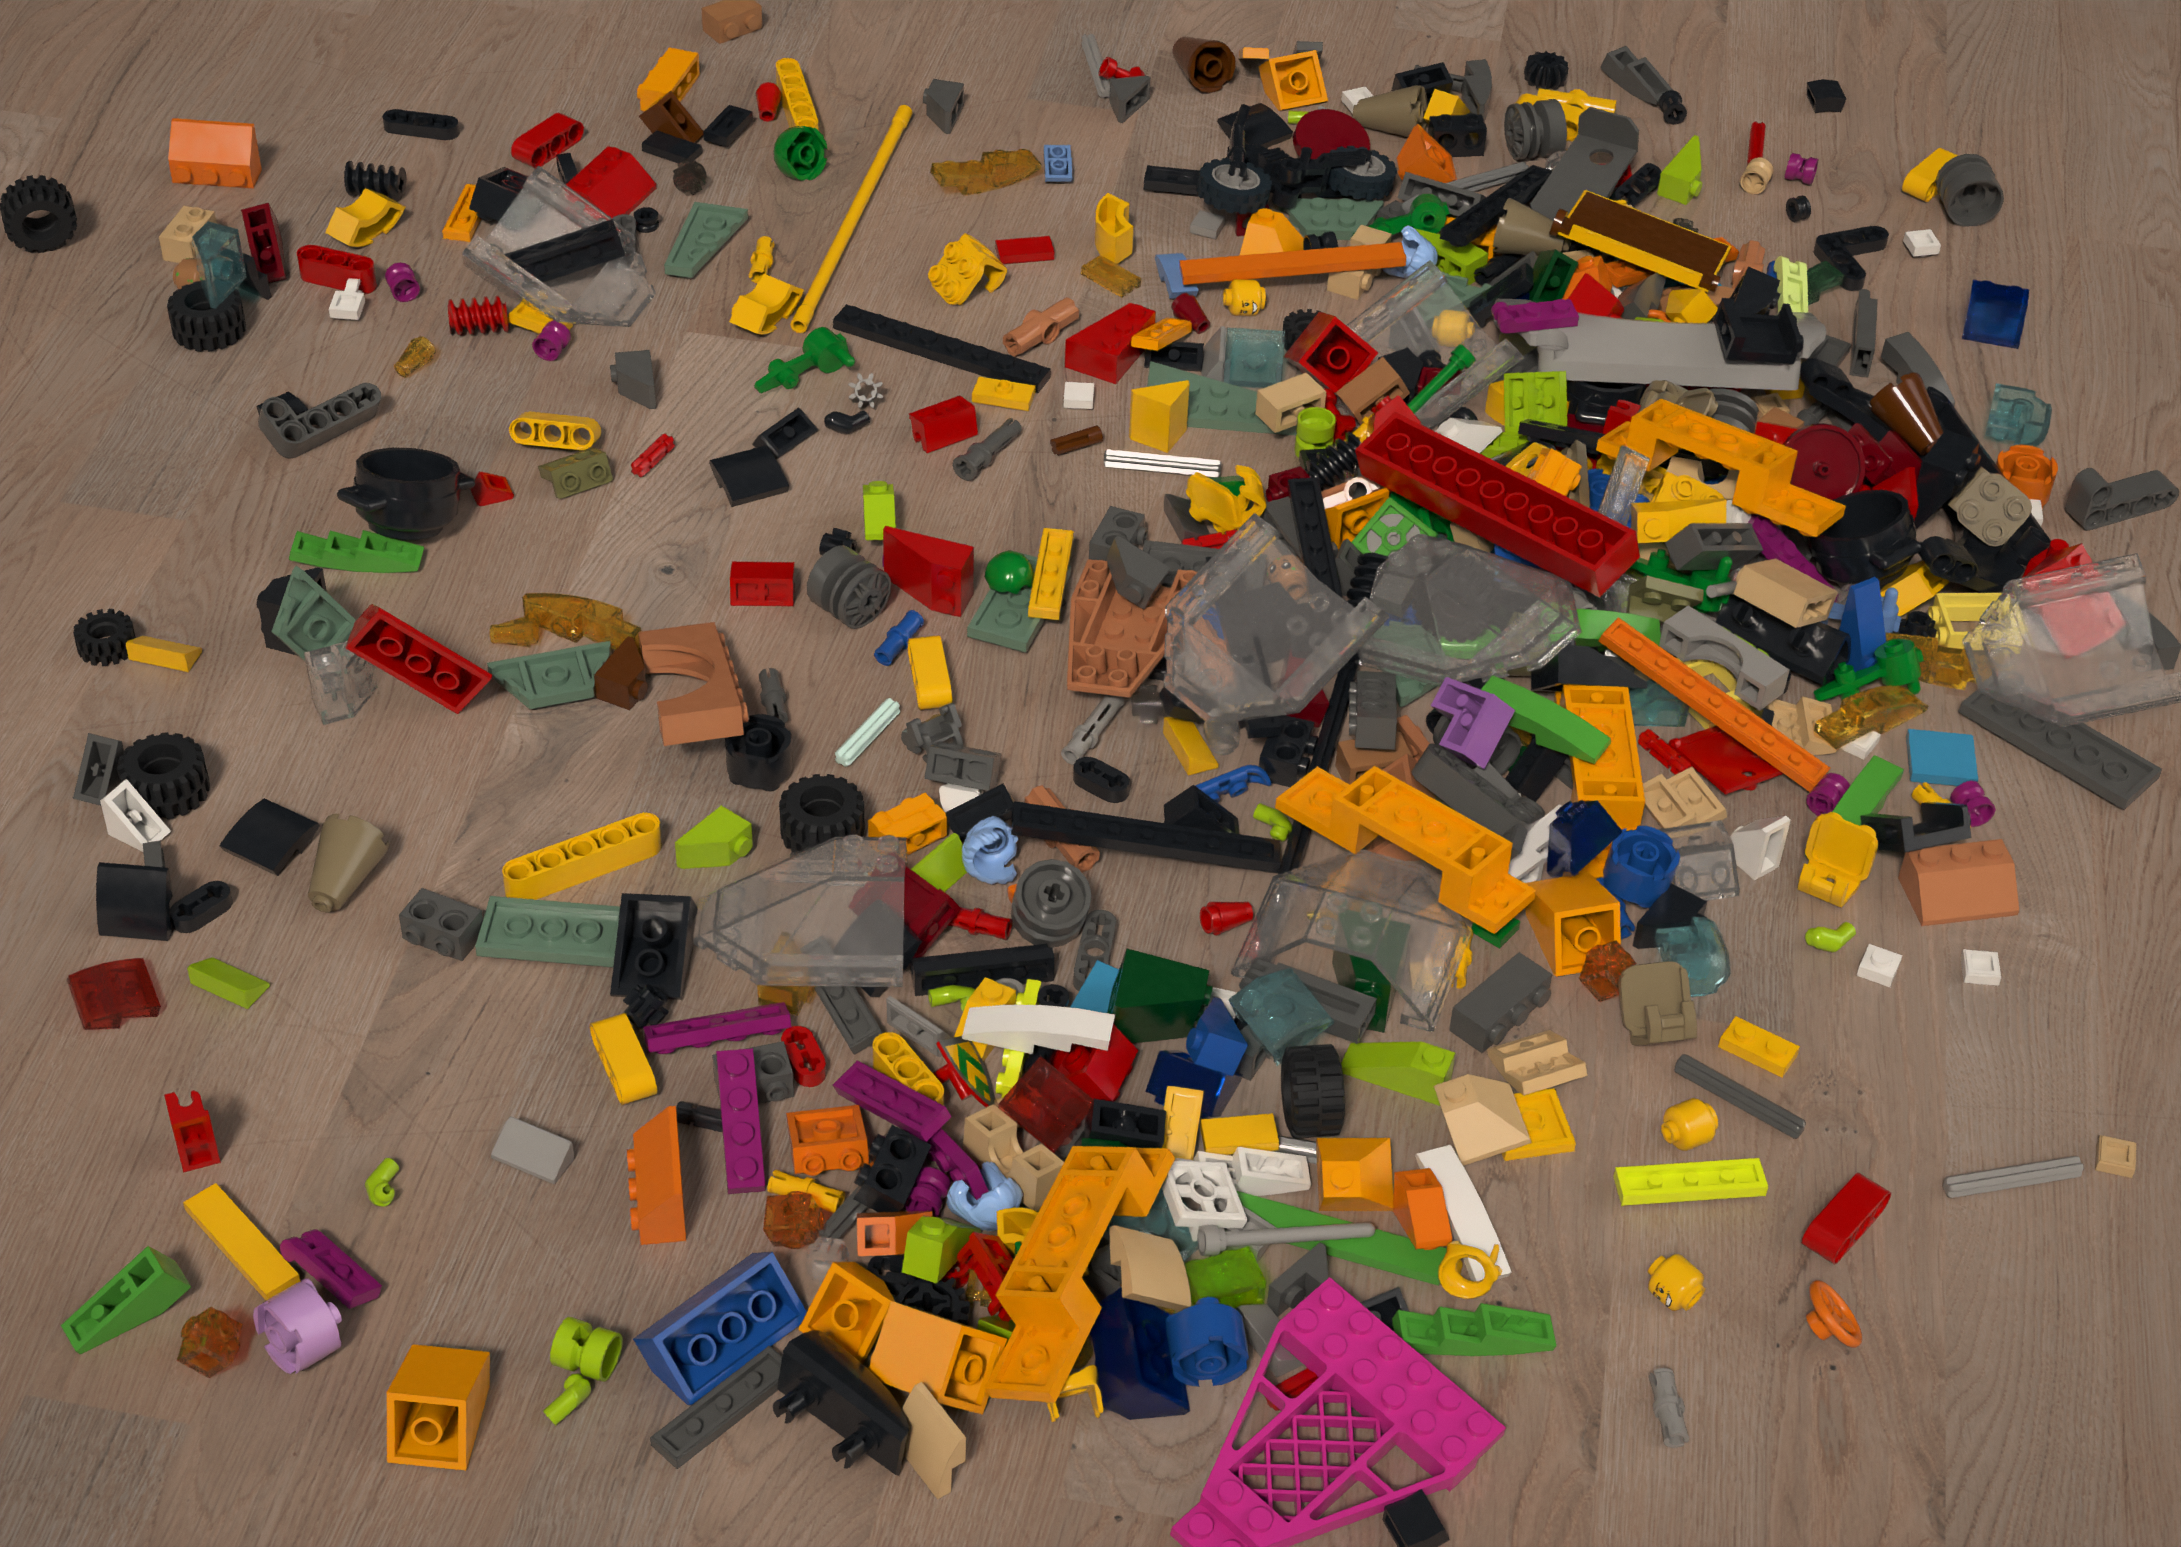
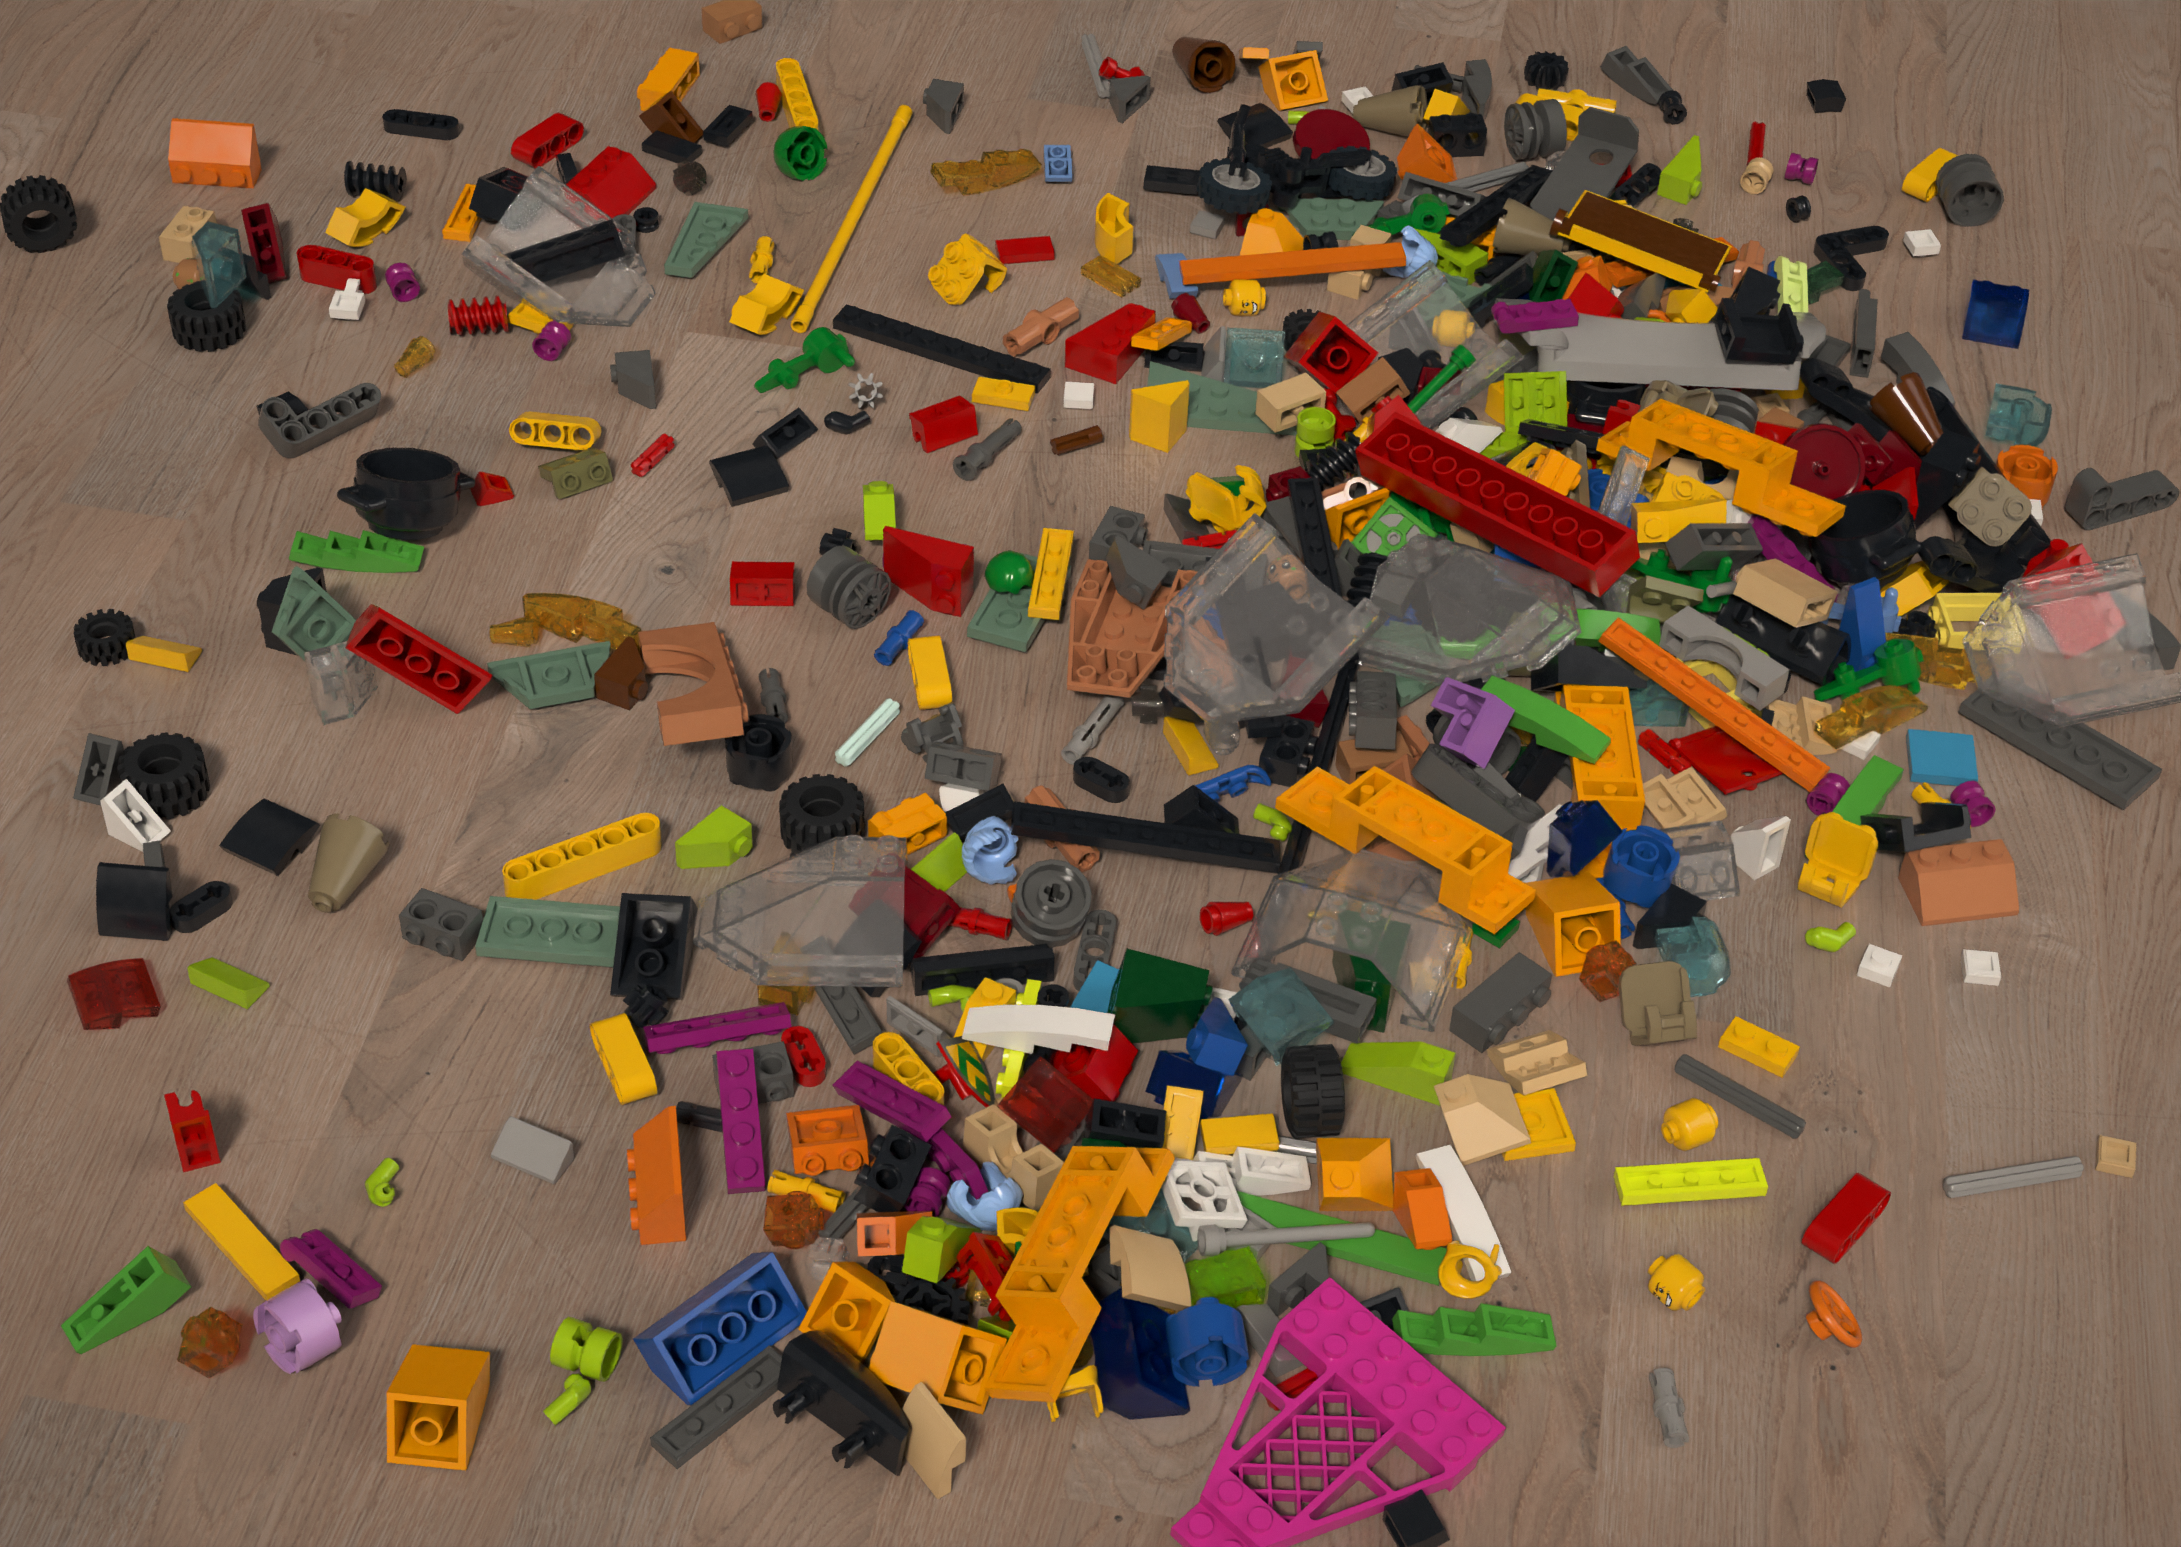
axle [1104,449,1222,478] -> none

